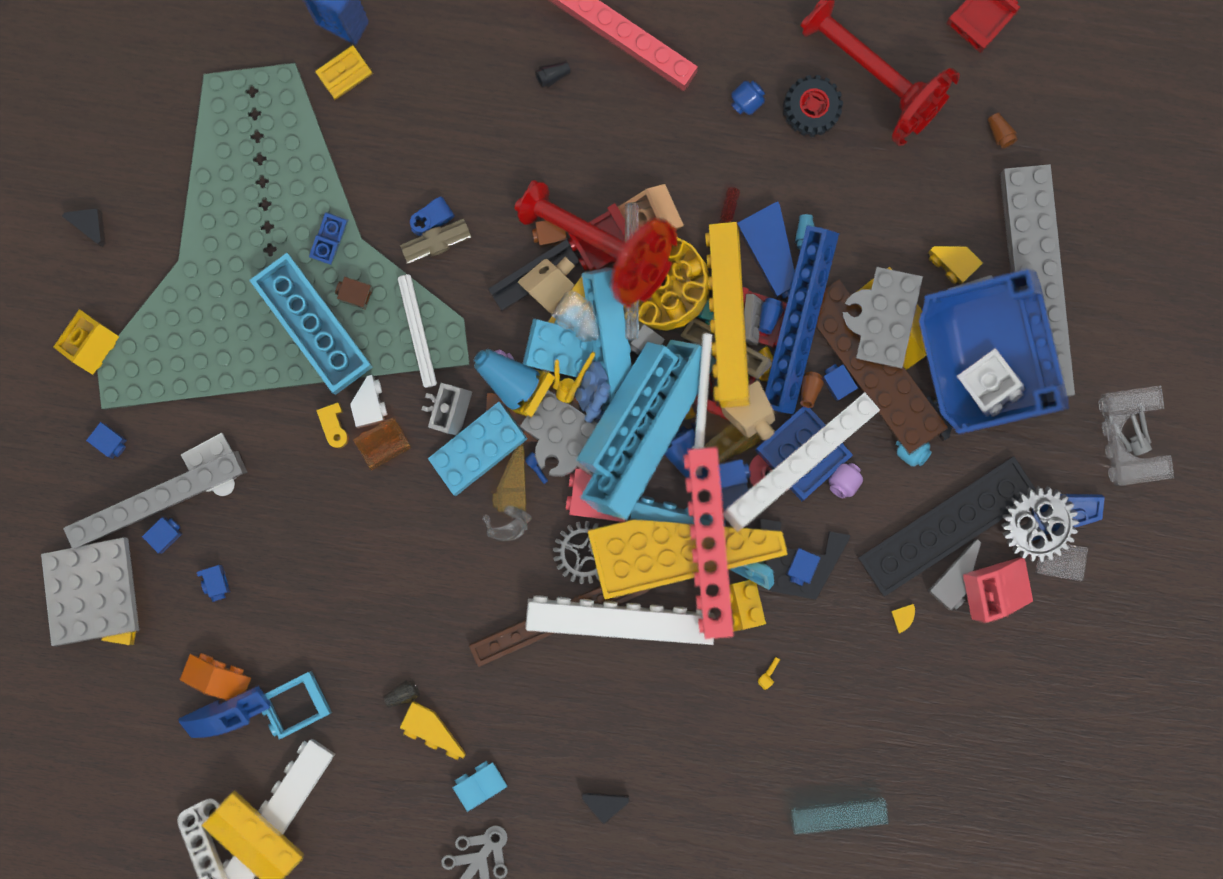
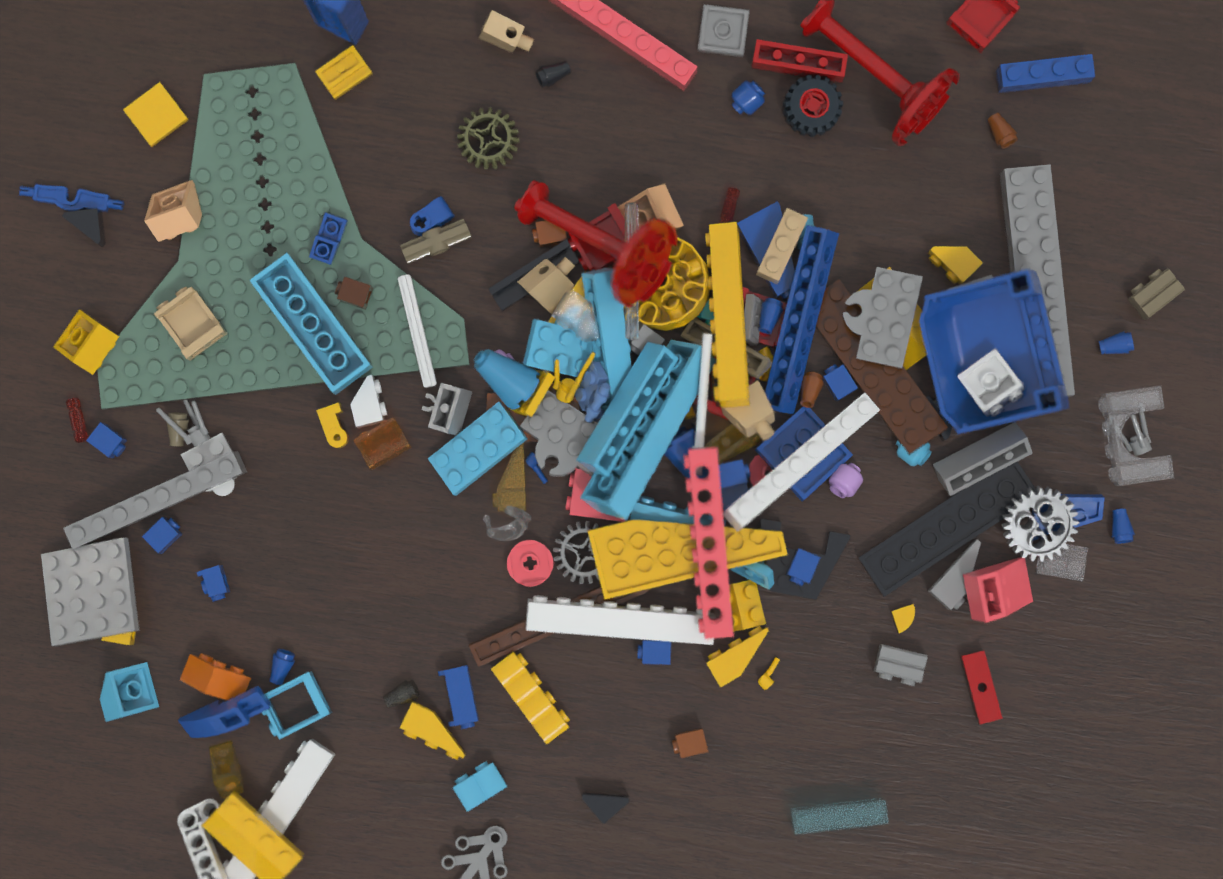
none -> blue piece [19,184,124,212]
none -> clear red axle [66,398,88,443]
none -> medium azure slope [100,662,159,722]
none -> yellow tile [123,82,189,147]
none -> light nougat slope [144,180,202,242]
none -> tan panel [154,286,228,361]
none -> light grey plant [156,399,210,447]
none -> dark tan cone [167,412,189,446]
none -> clear yellow slope [209,740,244,799]
none -> blue cone [269,649,295,685]
none -> blue brick [438,665,479,729]
none -> olive gear [457,107,519,170]
none -> tan torso [479,10,534,52]
none -> yellow brick [491,652,570,744]
none -> coral plate [507,540,554,587]
none -> blue brick [638,640,671,665]
none -> dark orange brick [672,728,708,758]
none -> light grey tile [698,5,749,57]
none -> yellow slope [706,626,769,687]
none -> red brick [751,39,848,83]
none -> tan brick [756,208,808,284]
none -> light grey brick [874,644,927,686]
none -> light grey brick [933,422,1033,496]
none -> red tile [961,650,1003,724]
none -> blue brick [996,54,1095,93]
none -> blue cone [1099,331,1134,354]
none -> blue cone [1112,509,1135,544]
none -> dark tan brick [1128,268,1185,320]

